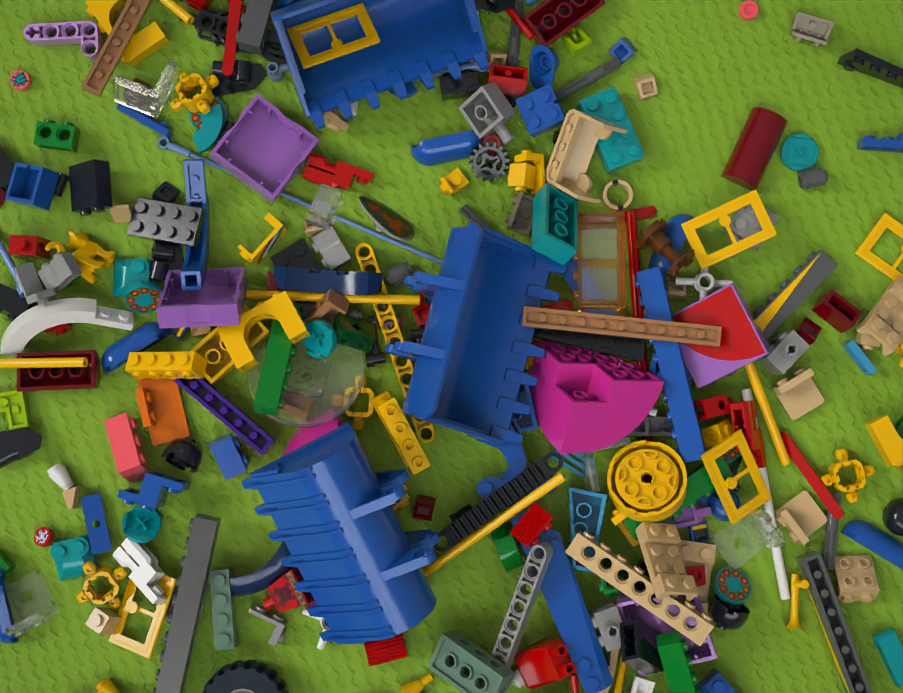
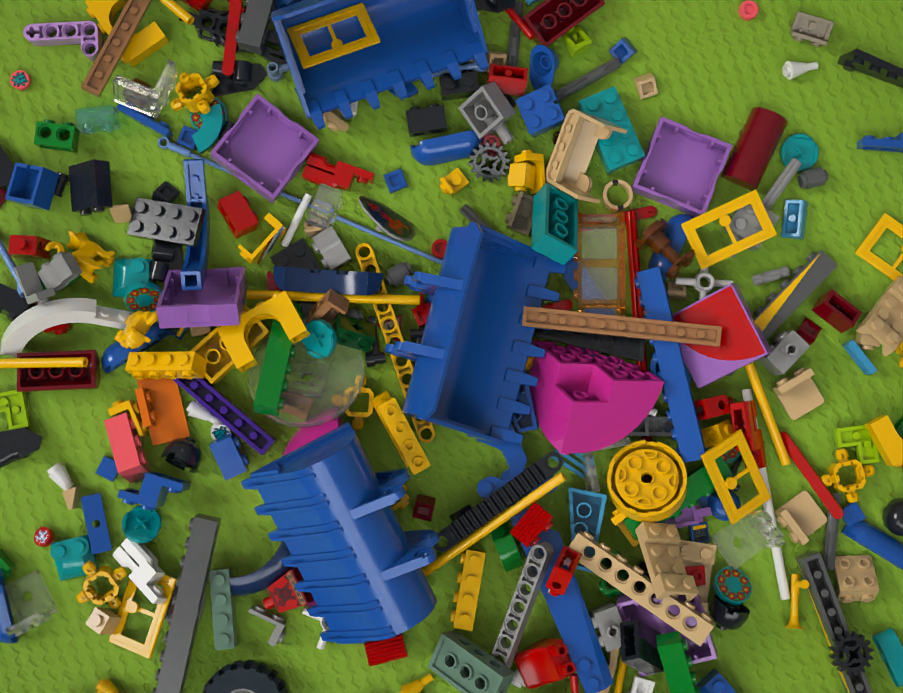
none -> clear light blue brick [75,105,120,134]
none -> blue tile [96,456,118,482]
none -> yellow bracket [107,400,148,437]
none -> yellow animal [114,310,158,350]
none -> blue tile [176,125,198,151]
none -> white cone [186,400,221,424]
none -> tile [211,422,230,440]
none -> red brick [217,191,259,239]
none -> white bar [281,193,312,247]
none -> blue tile [383,168,408,194]
none -> black brick [406,103,447,138]
none -> red tile [431,239,447,259]
none -> yellow brick [450,548,486,631]
none -> red torso [546,546,582,597]
none -> medium lavender tile [631,116,732,217]
none -> light grey axle [752,266,790,286]
none -> light grey axle [762,158,801,209]
none -> dark azure slope [781,200,808,240]
none -> white cone [782,61,818,80]
none -> black gear [828,631,874,675]
none -> lime plate [834,425,880,464]
none -> blue tile [842,502,866,526]

